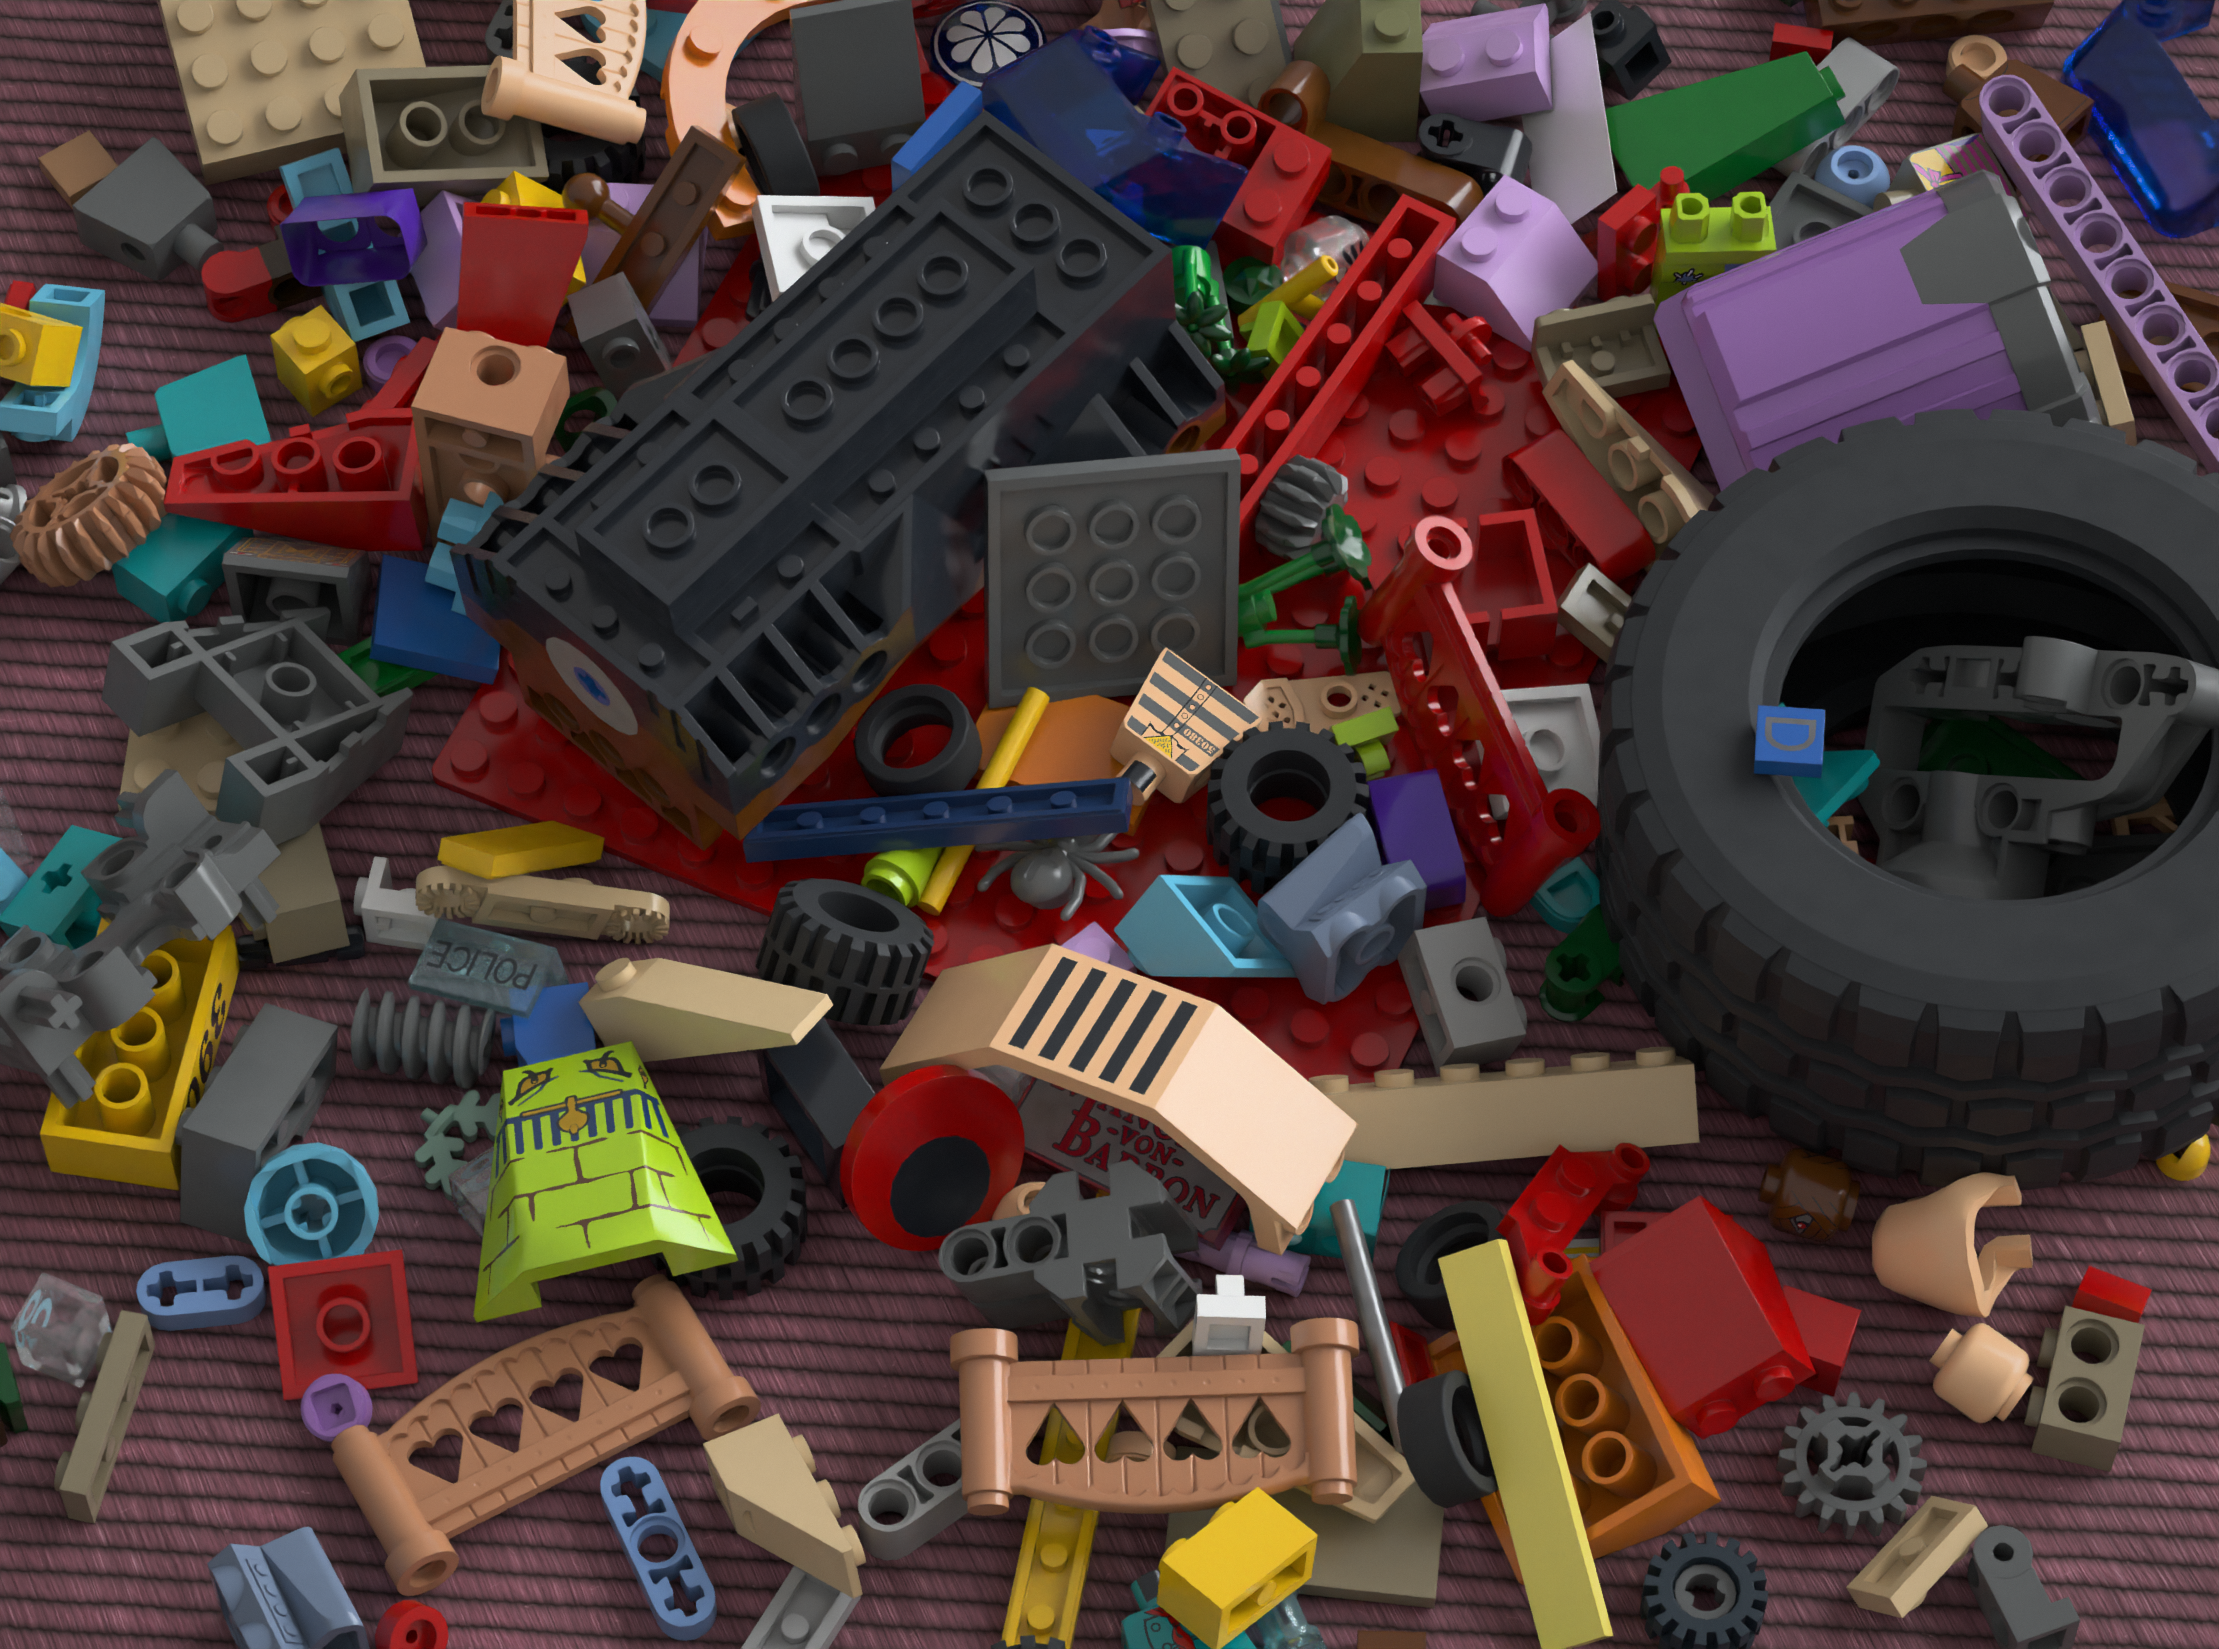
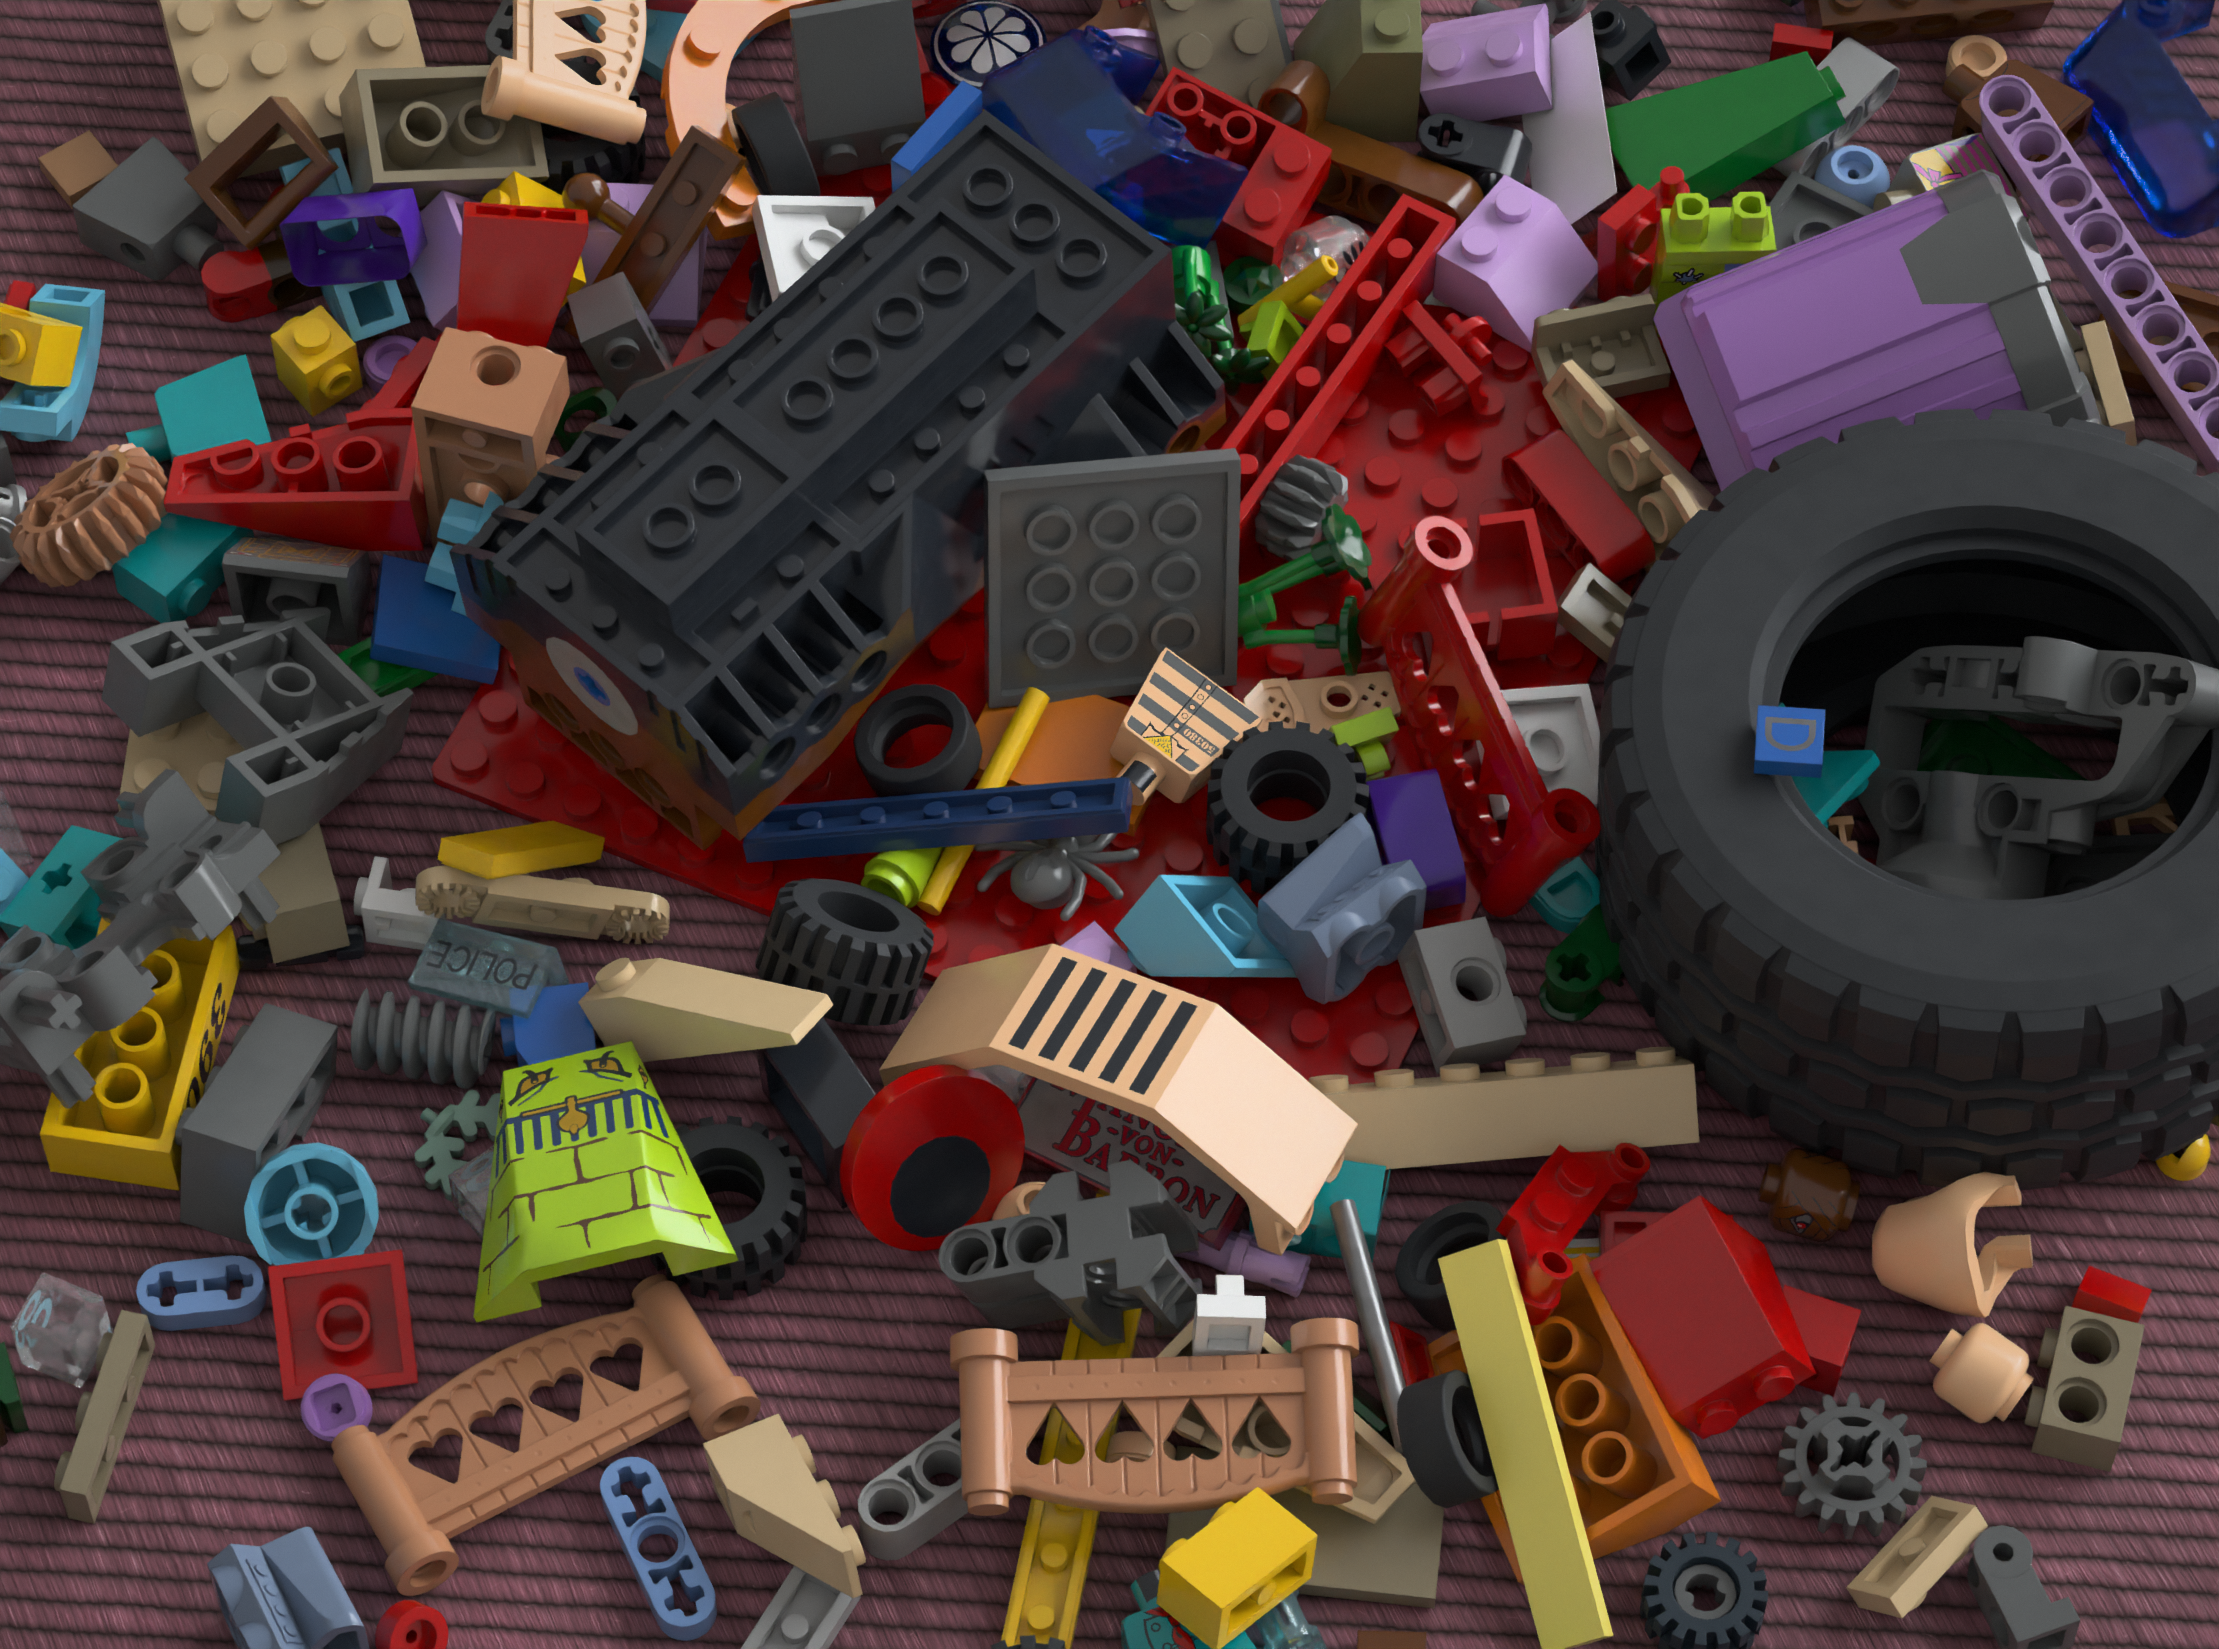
none -> reddish brown tile [184,96,339,251]

